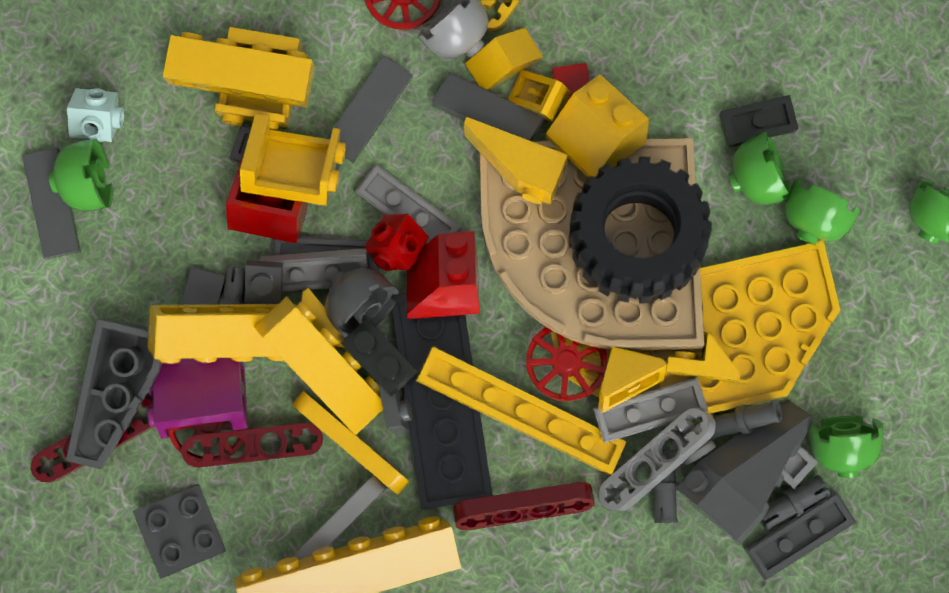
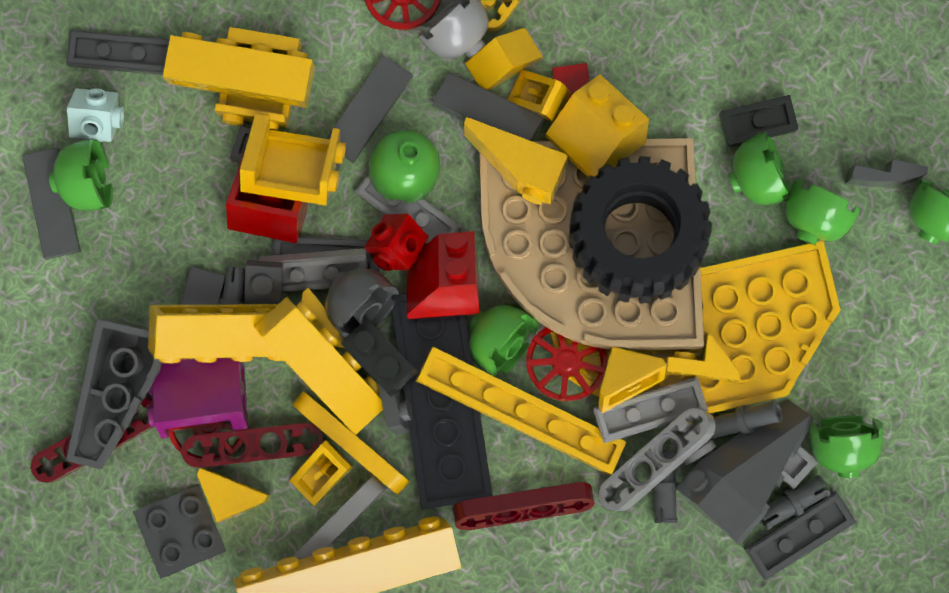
none -> dark grey tile [66,30,170,75]
none -> yellow slope [197,468,271,522]
none -> yellow slope [289,440,354,506]
none -> bright green cylinder [368,130,440,203]
none -> bright green cylinder [469,304,538,378]
none -> dark grey slope [845,159,928,187]

